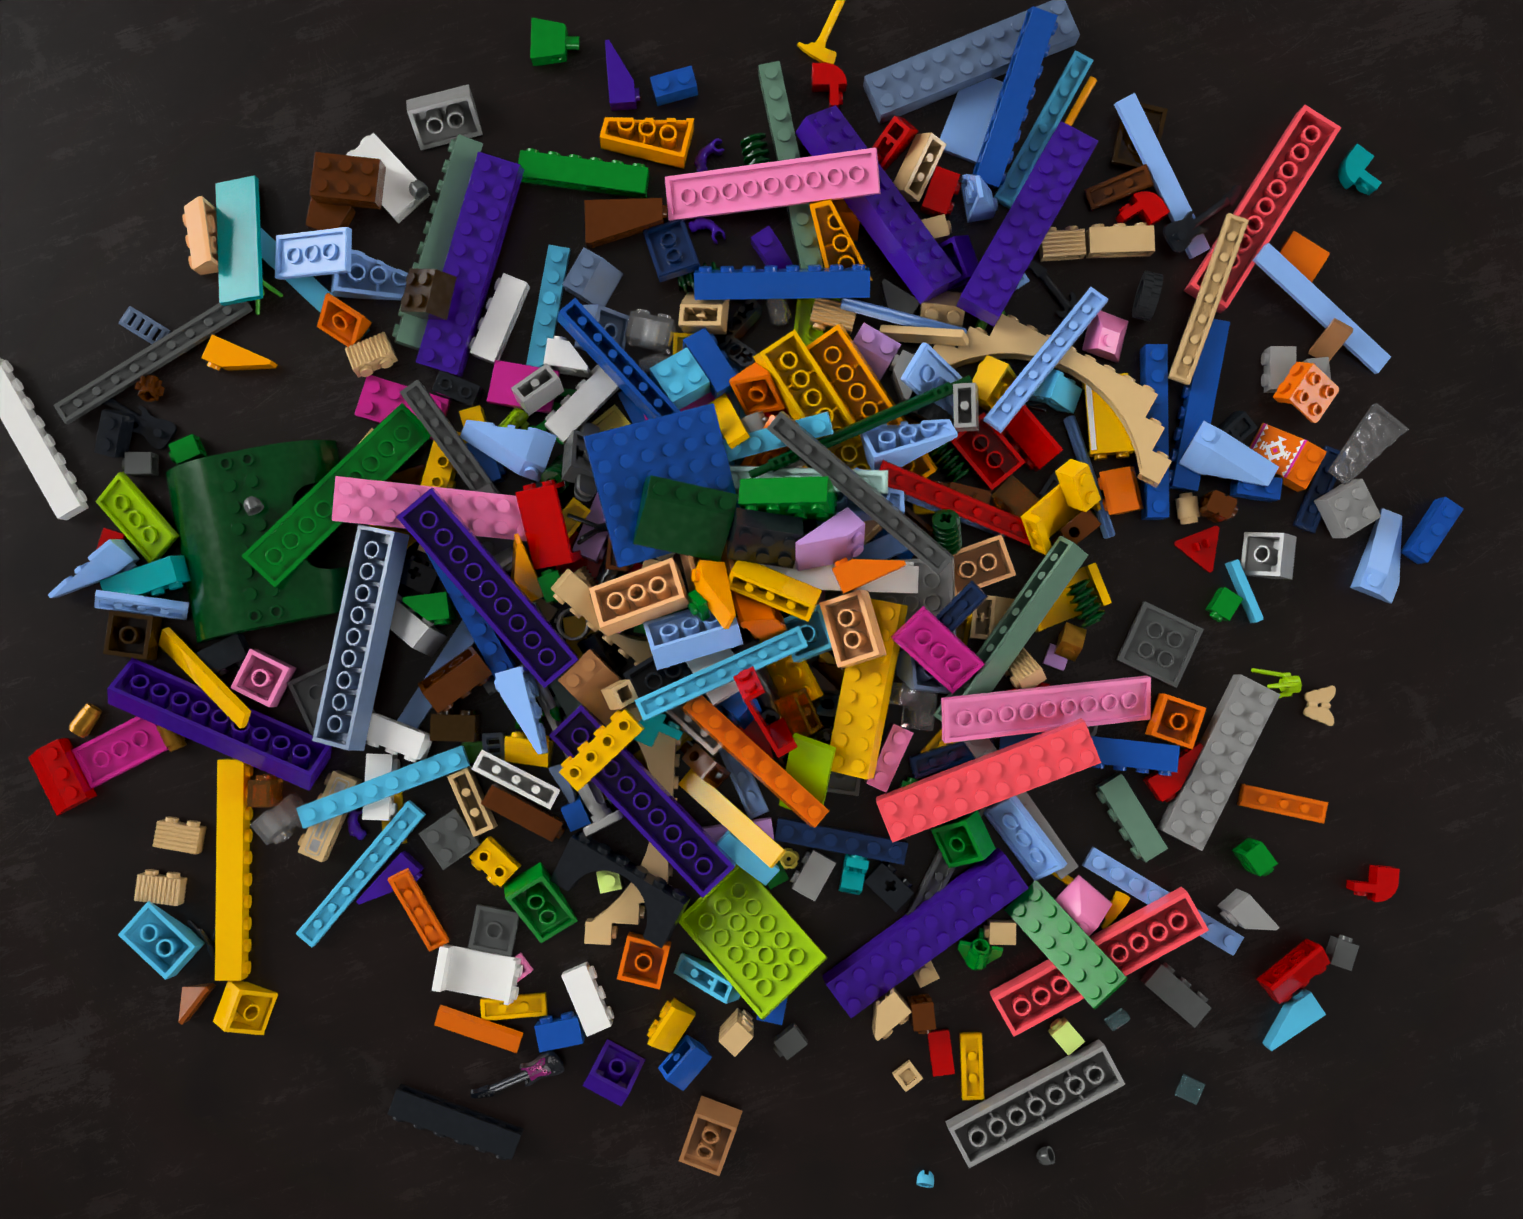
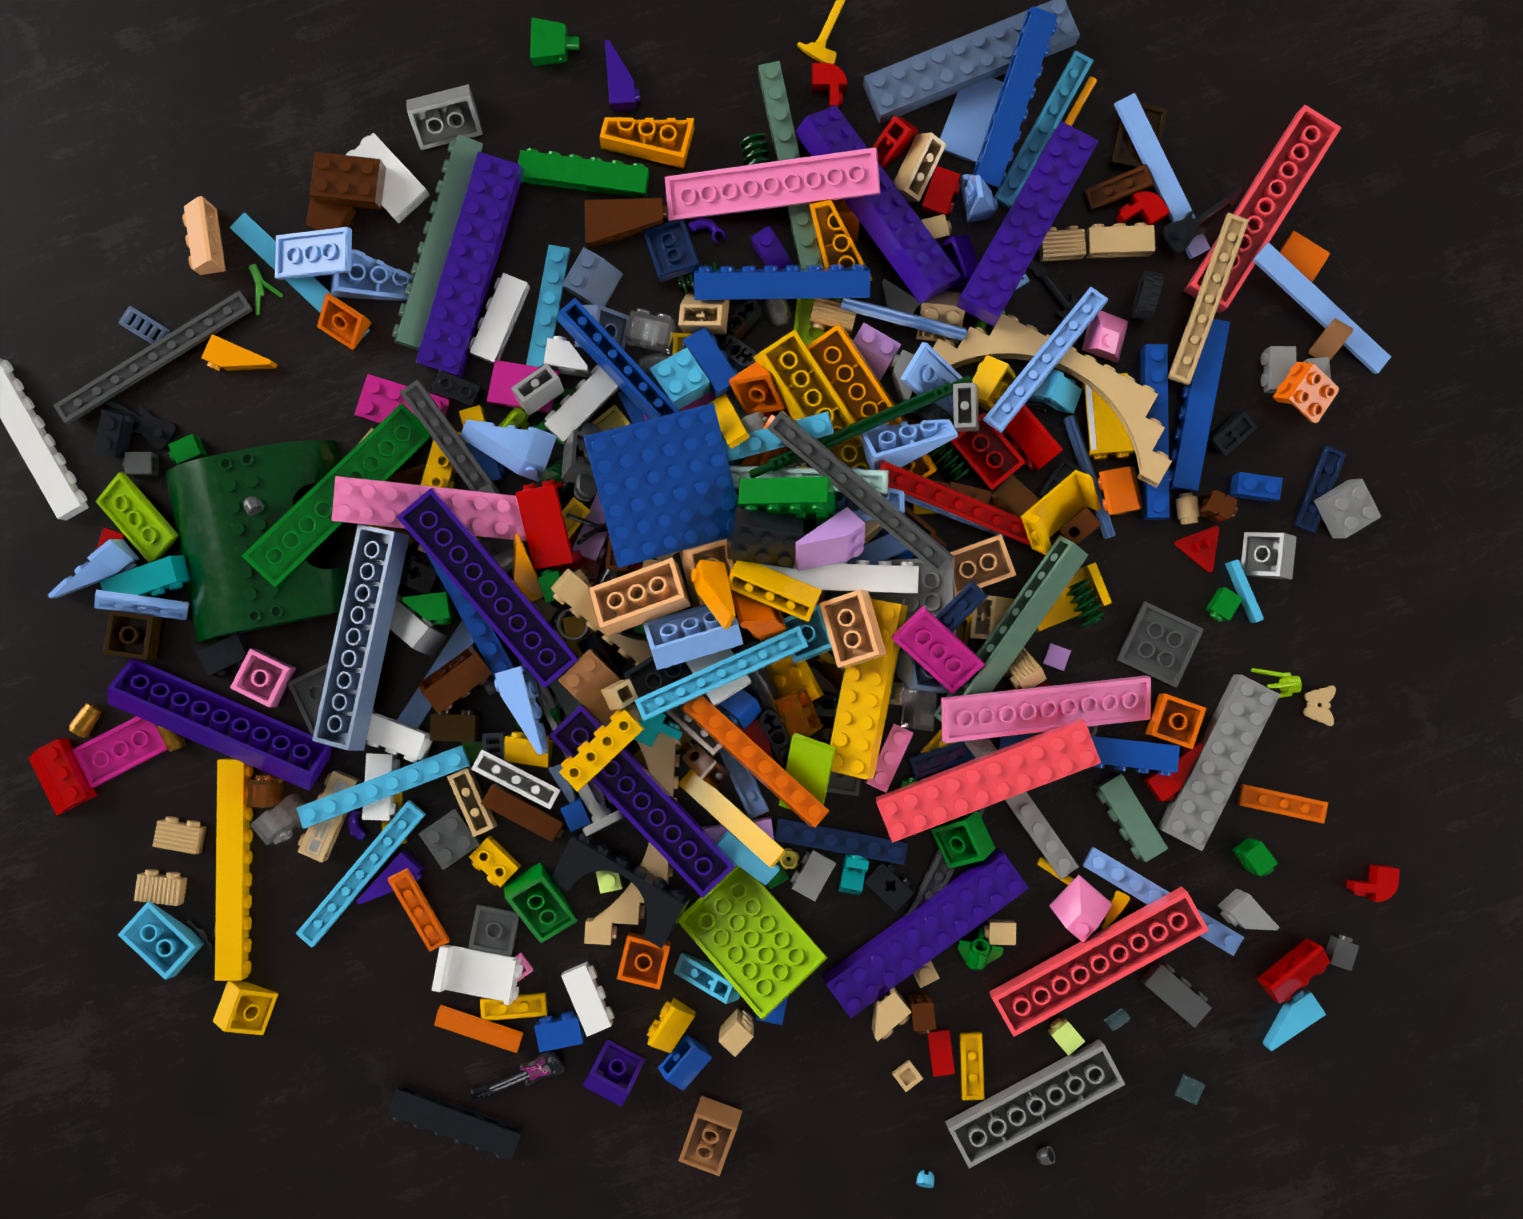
reddish brown gear [135,375,165,402] -> none
yellow tile [158,627,251,729] -> none
dark orange slope [178,983,216,1025] -> none
tile [215,175,263,306] -> none
tan brick [345,332,398,378] -> none
dark brown brick [400,269,457,320] -> none
dark grey hinge [409,180,428,200] -> none
dark green slope [633,475,738,562] -> none
blue brick [650,66,698,106] -> none
green plate [687,590,710,621] -> none
dark purple piece [693,138,725,172] -> none
red panel [733,666,798,758] -> none
dark grey brick [773,1022,808,1060] -> none
orange slope [832,557,906,594] -> none
tan tile [880,325,969,346] -> none
dark green piece [932,509,962,555] -> none
light blue tile [983,796,1068,881] -> none
plate [1004,880,1128,1010] -> none
pearl gold brick [1054,622,1087,661] -> none
yellow brick [1055,459,1101,512] -> none
light blue wedge [1178,421,1279,487] -> none
orange slope [1249,423,1327,492] -> none
clear wing [1328,403,1409,484] -> none
teal brick [1338,143,1382,195] -> none
light blue wedge [1350,508,1402,604] -> none
blue brick [1401,497,1463,564] -> none

